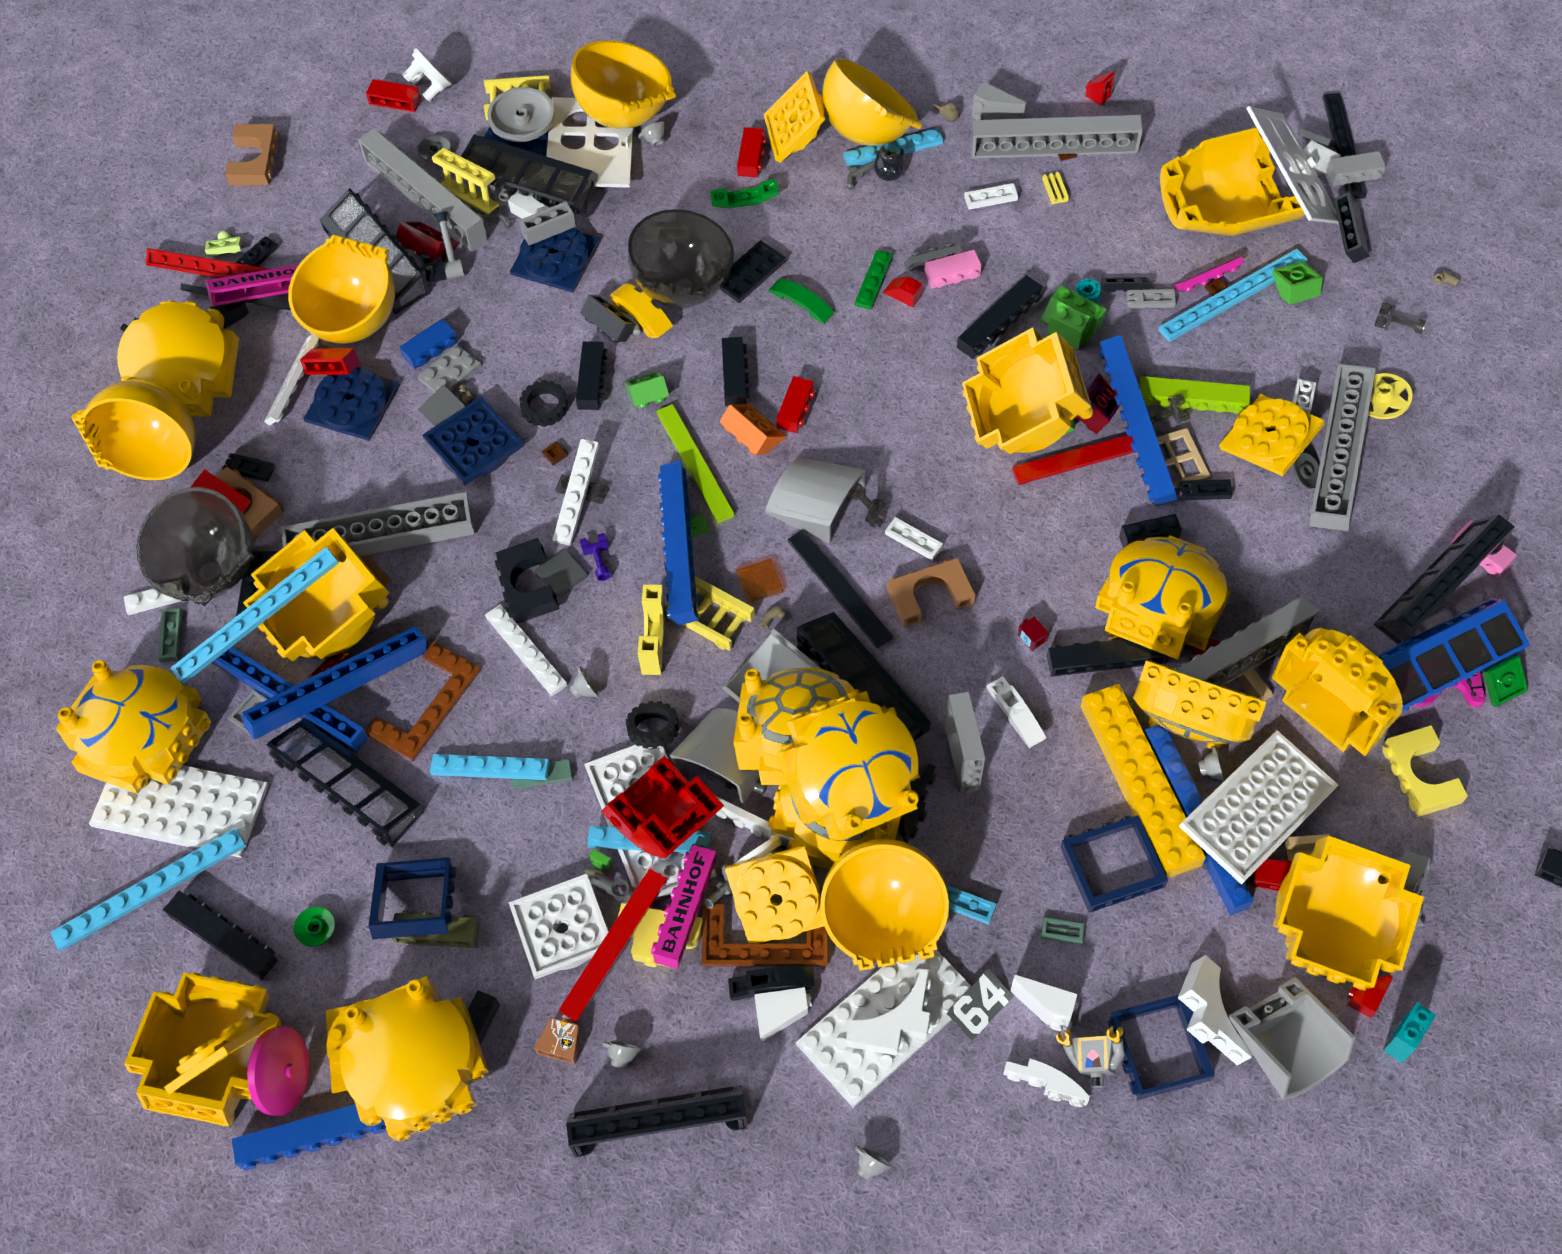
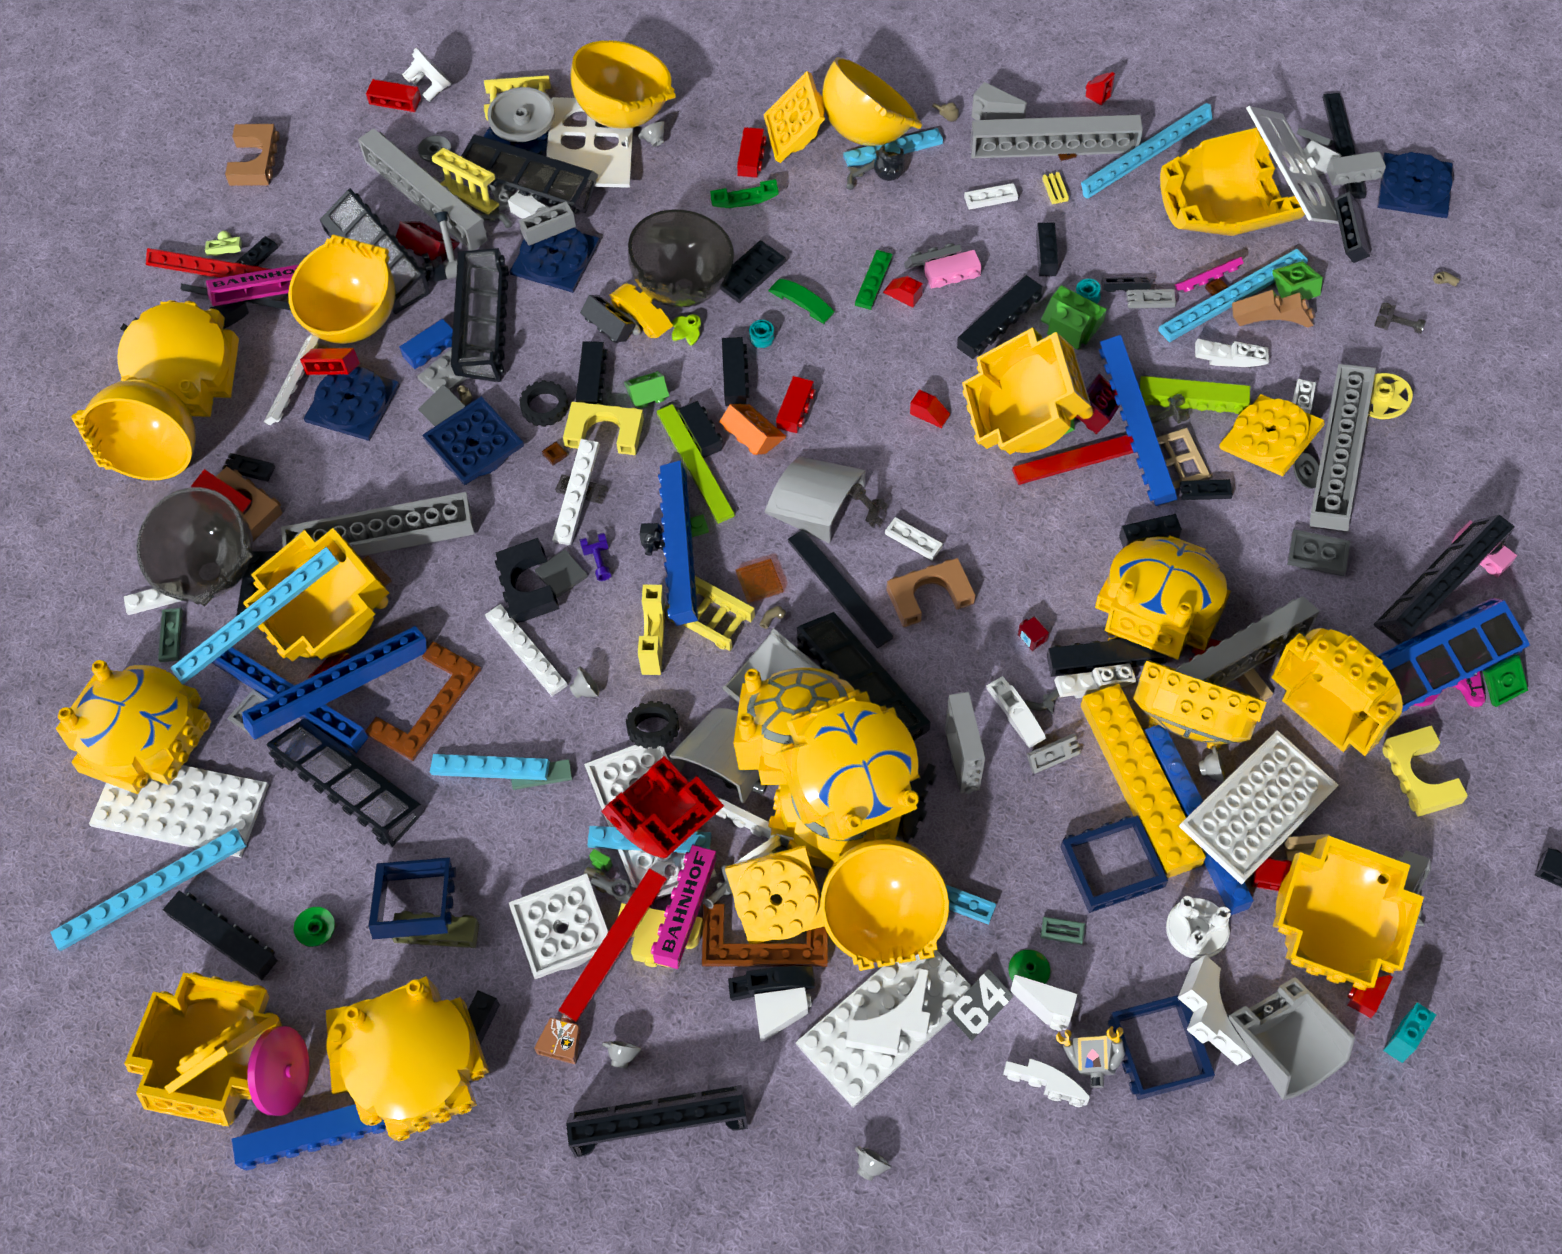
none -> window [451,248,509,382]
none -> light yellow arch [563,402,644,455]
none -> black piece [640,523,665,556]
none -> lime plate [671,314,701,346]
none -> black brick [678,401,723,458]
none -> teal wheel [749,320,774,348]
none -> red slope [910,389,950,428]
none -> green dish [1008,949,1051,984]
none -> dark grey piece [1024,688,1060,714]
none -> light grey hinge [1027,734,1081,773]
none -> black brick [1036,222,1058,276]
none -> white slope [1054,664,1136,699]
none -> medium azure plate [1081,103,1212,199]
none -> white piece [1166,896,1231,959]
none -> white slope [1195,339,1269,367]
none -> medium nougat arch [1232,290,1315,327]
none -> dark grey plate [1287,529,1350,576]
none -> dark blue piece [1377,152,1453,219]

